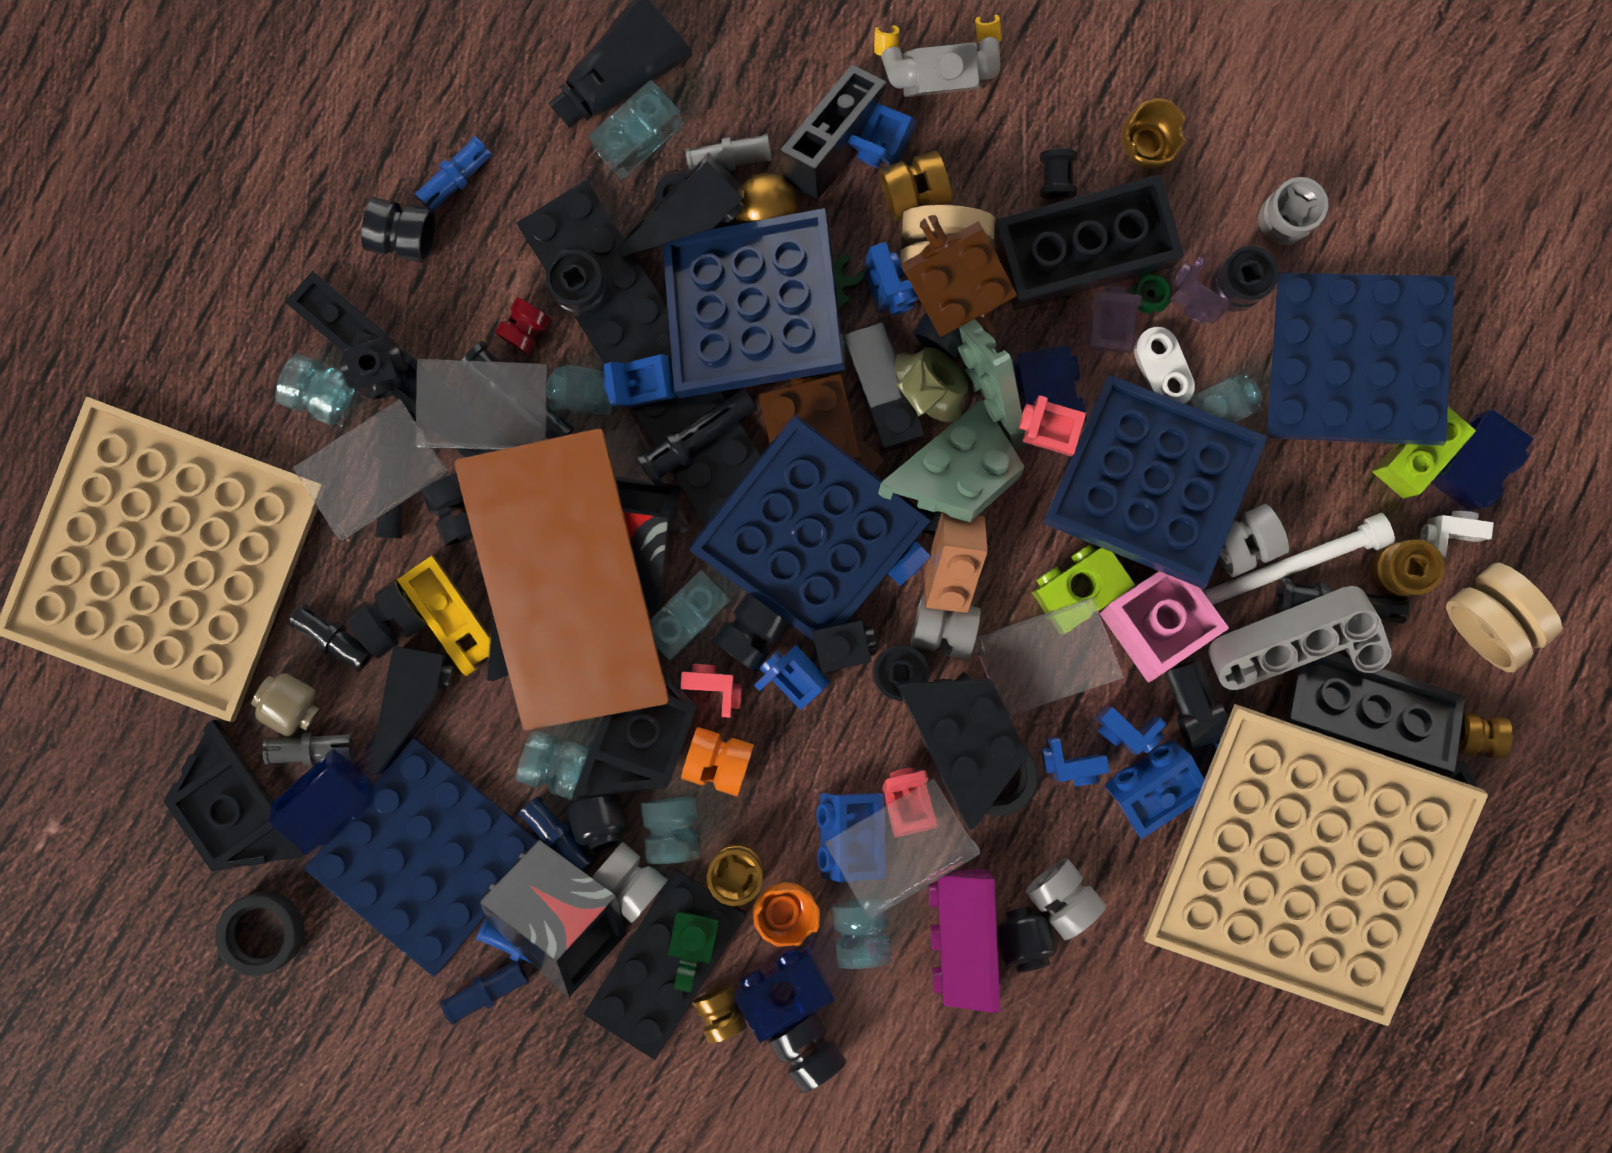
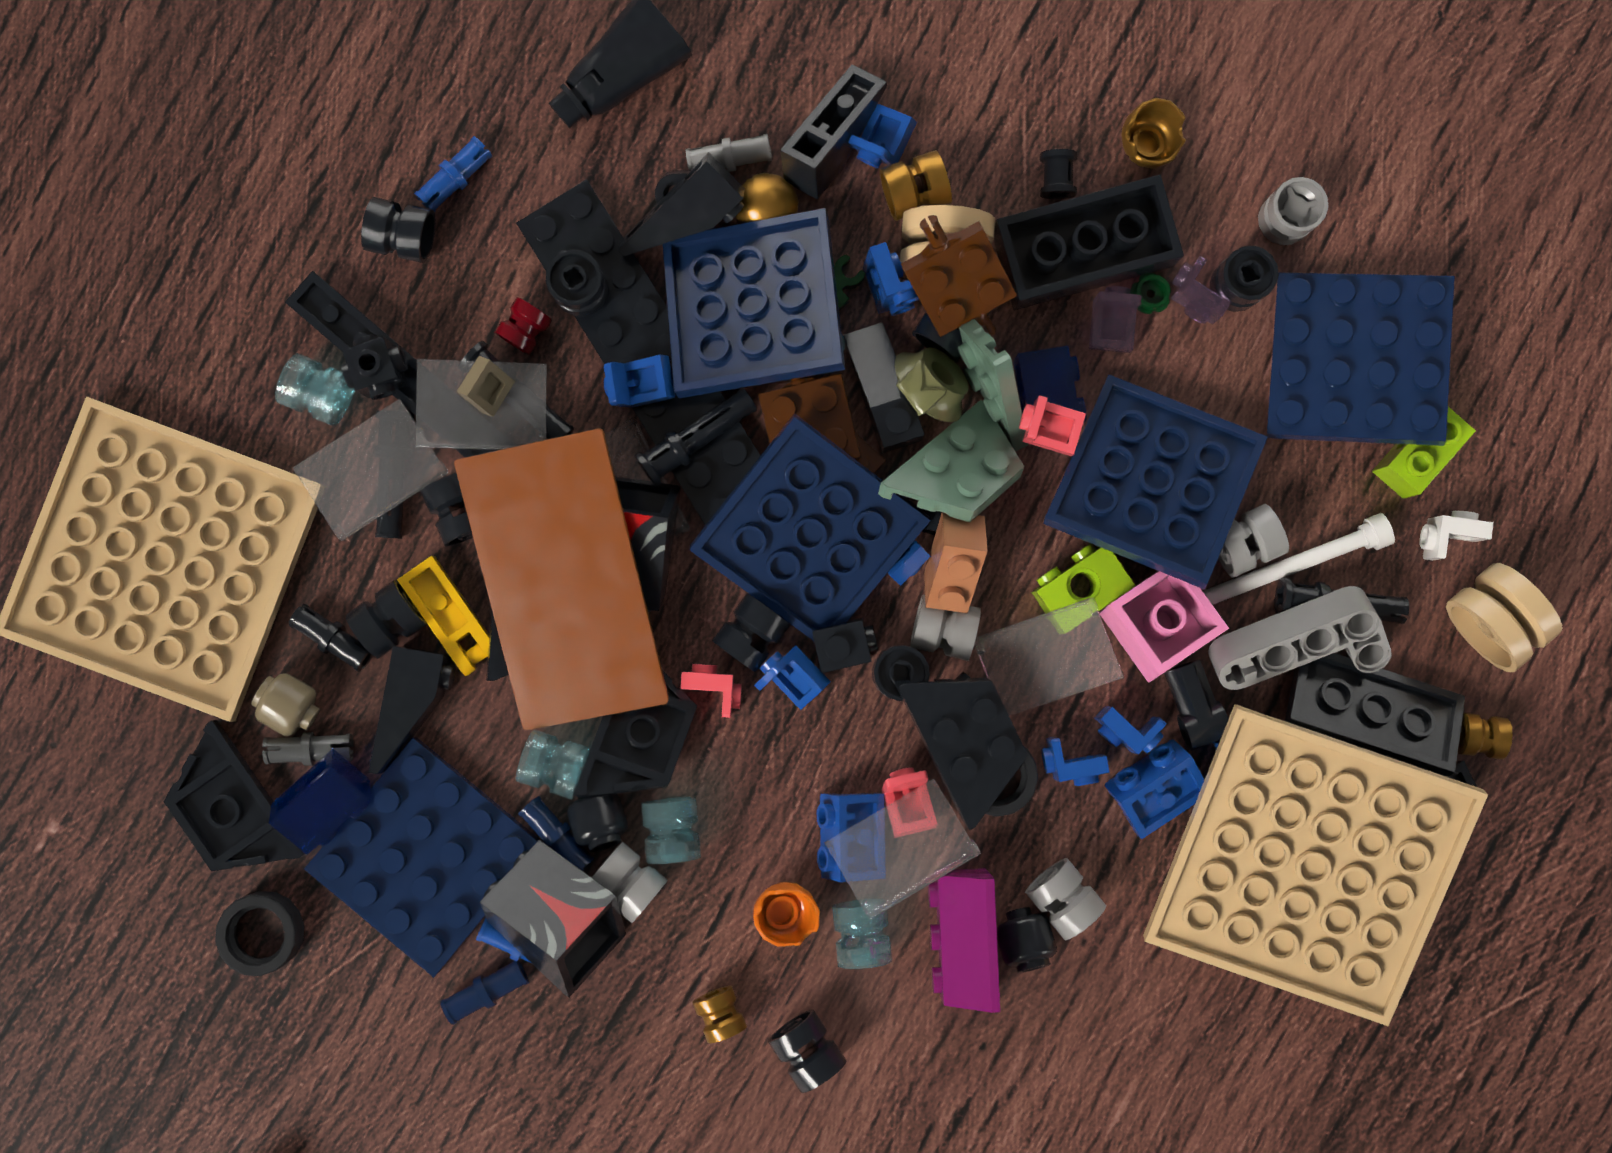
clear light blue bracket [546,365,612,416] -> none
black plate [583,868,746,1060] -> none
clear light blue brick [588,80,683,180] -> none
clear light blue brick [650,570,733,660] -> none
dark green plate [668,911,719,992] -> none
orange wheel [681,727,754,797] -> none
pearl gold wheel [707,843,764,906] -> none
clear blue brick [734,948,835,1043] -> none
light grey torso [874,15,1002,97] -> none
white plate [1134,327,1195,404] -> none
clear light blue bracket [1191,373,1263,423] -> none
pearl gold wheel [1370,540,1445,597] -> none
clear blue brick [1431,409,1534,511] -> none
none -> dark tan plate [457,356,515,417]

